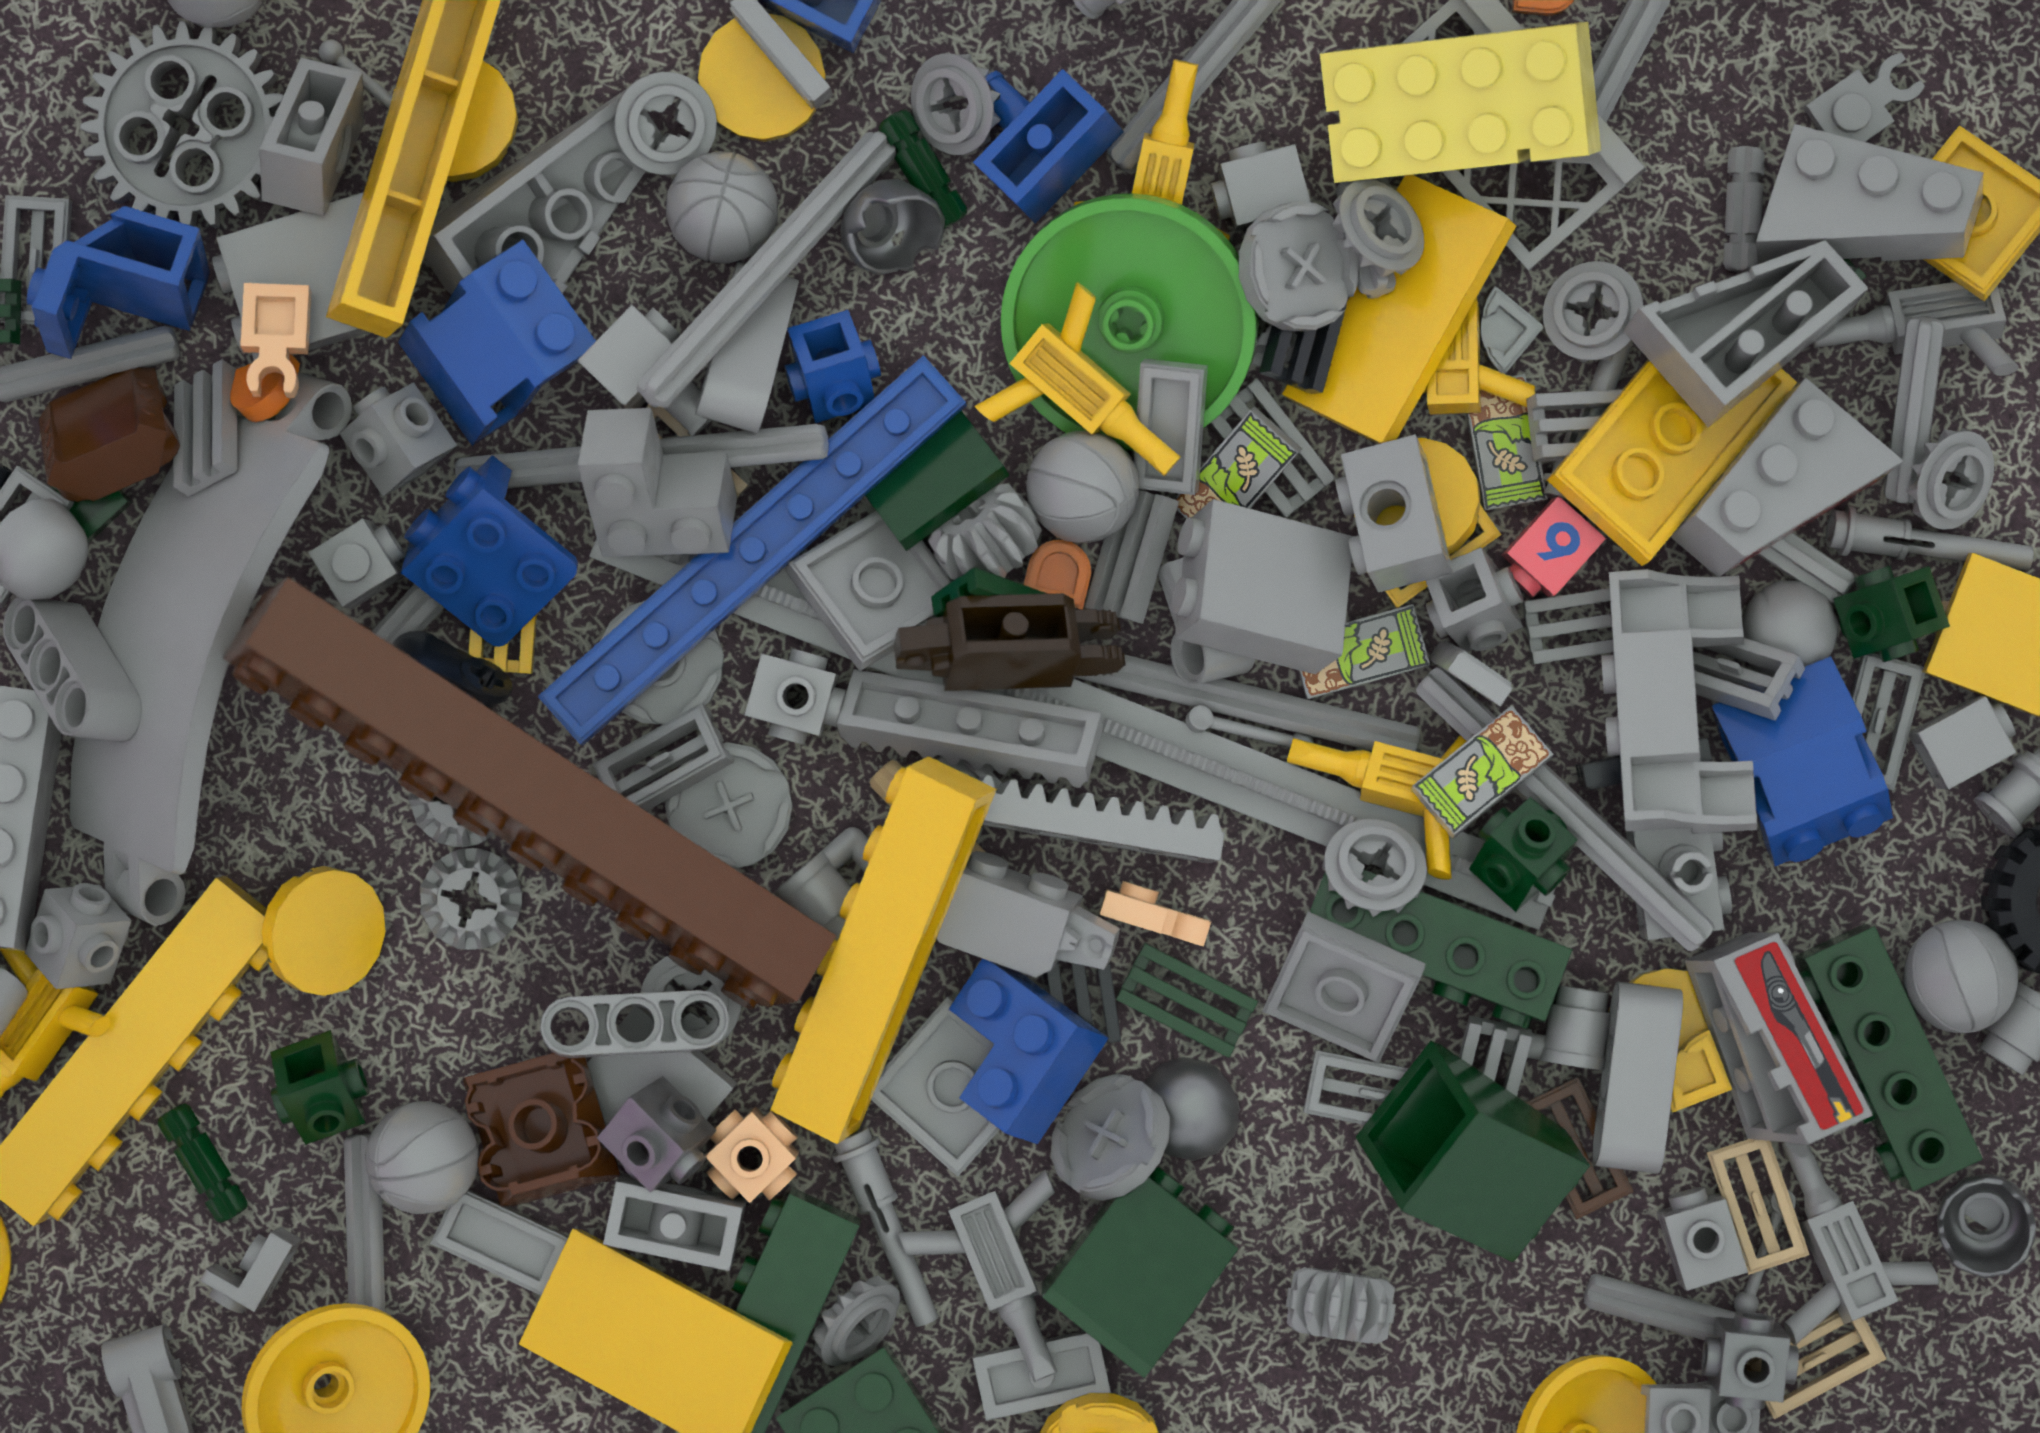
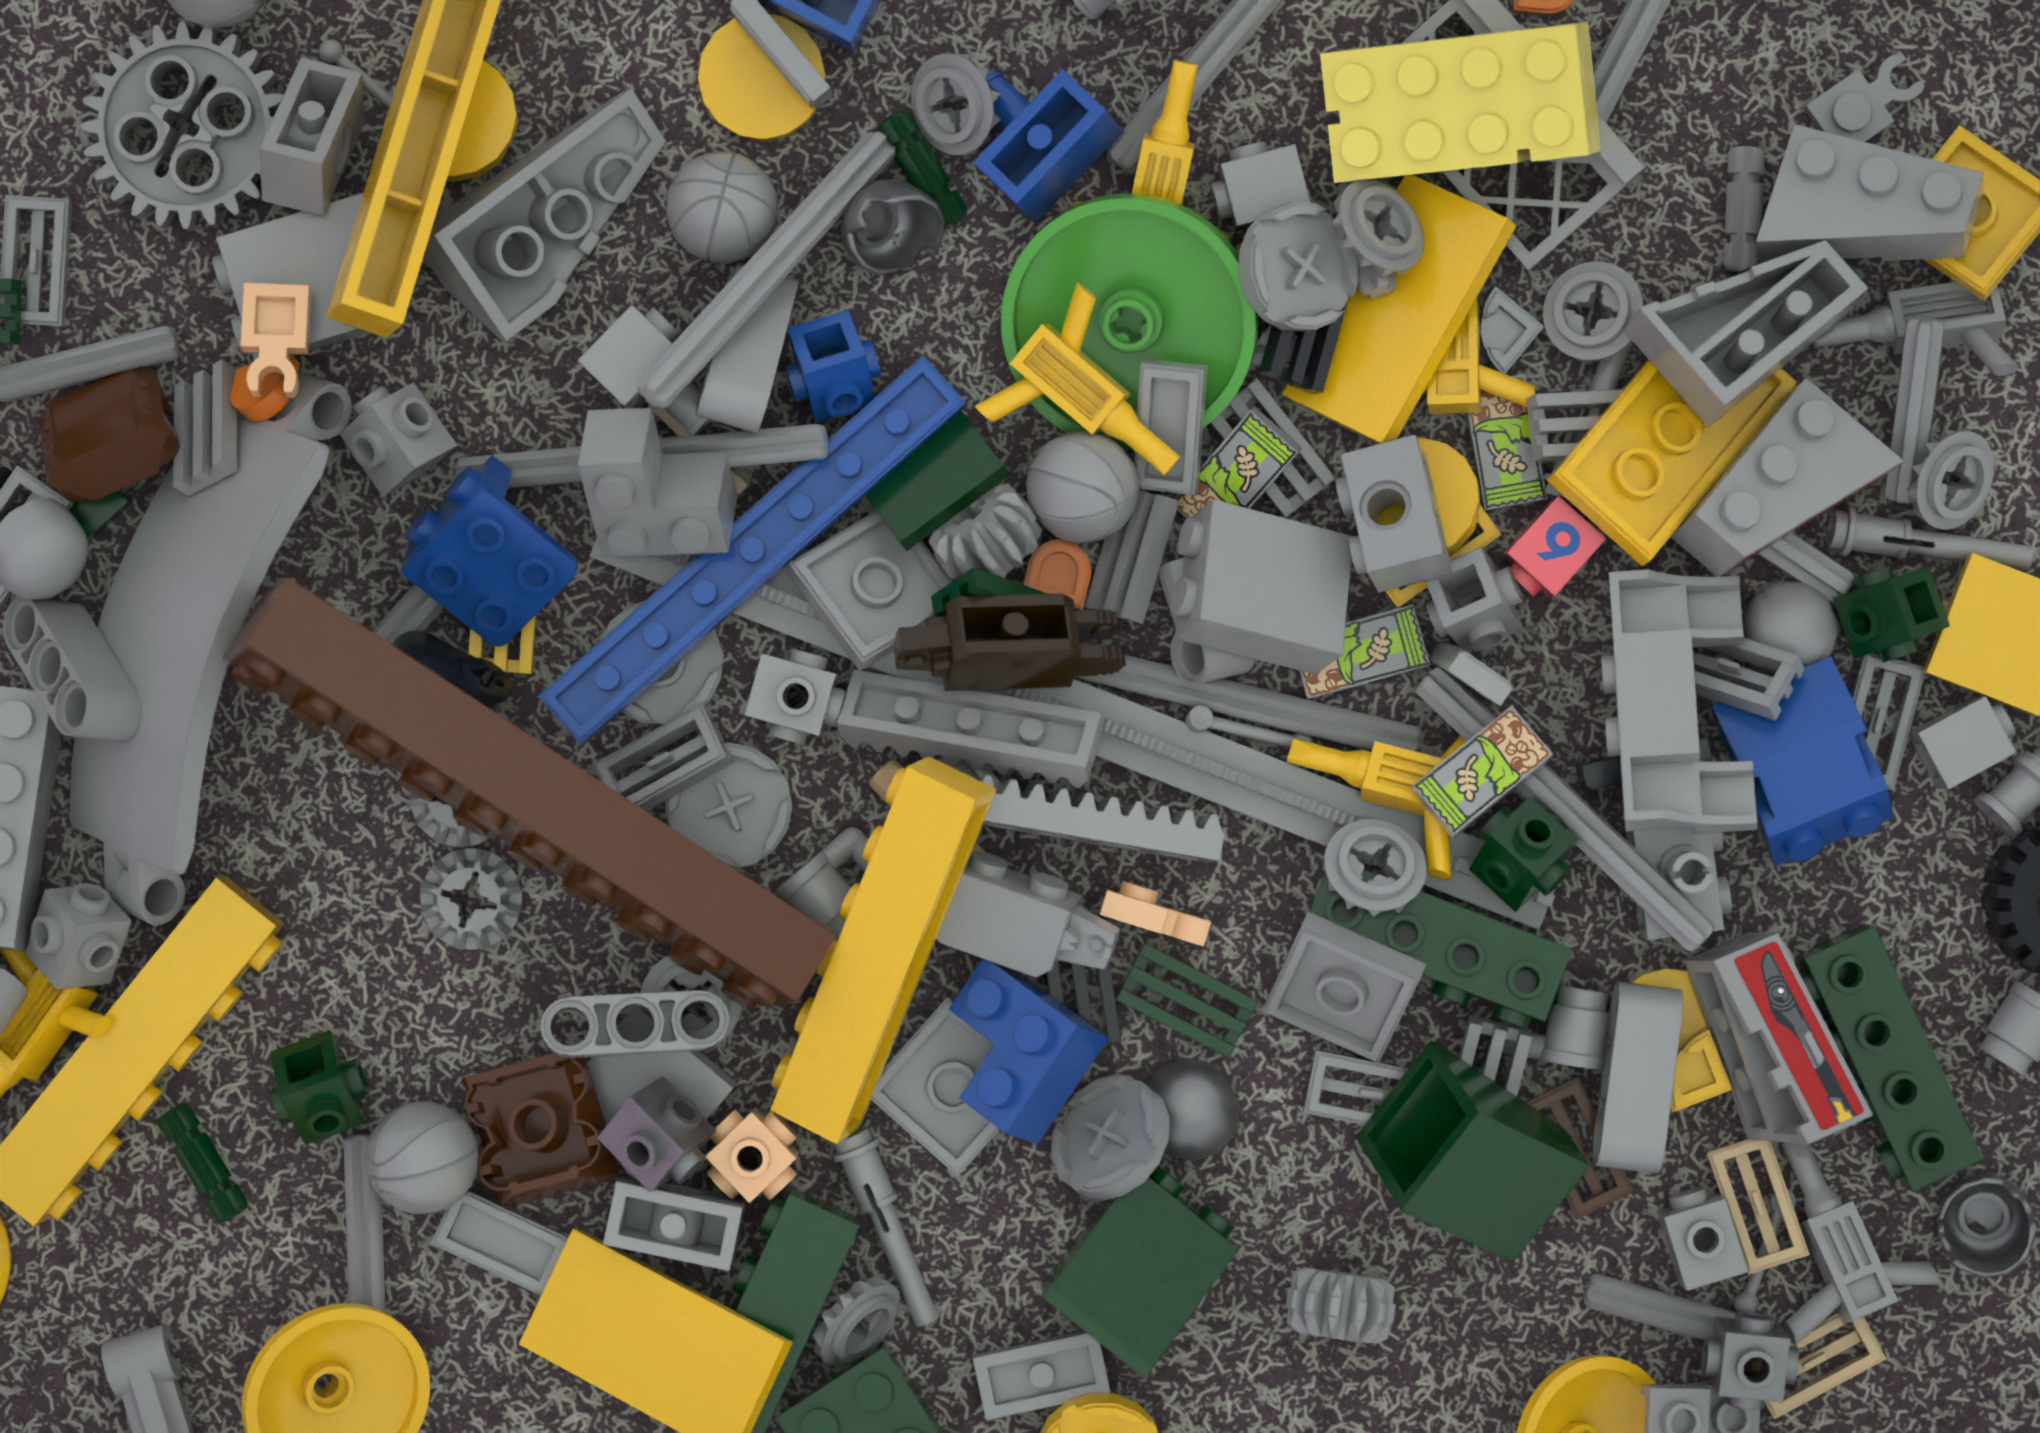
blue piece [27,206,210,359] -> none
light grey bracket [200,1227,303,1314] -> none
yellow tile [261,866,386,996] -> none
light grey brick [308,518,405,609] -> none
blue piece [398,240,596,446] -> none
light grey gear [613,71,717,175] -> none
light grey piece [898,1170,1058,1382] -> none
light grey tile [1522,588,1614,665] -> none
light grey piece [1904,920,2018,1033] -> none

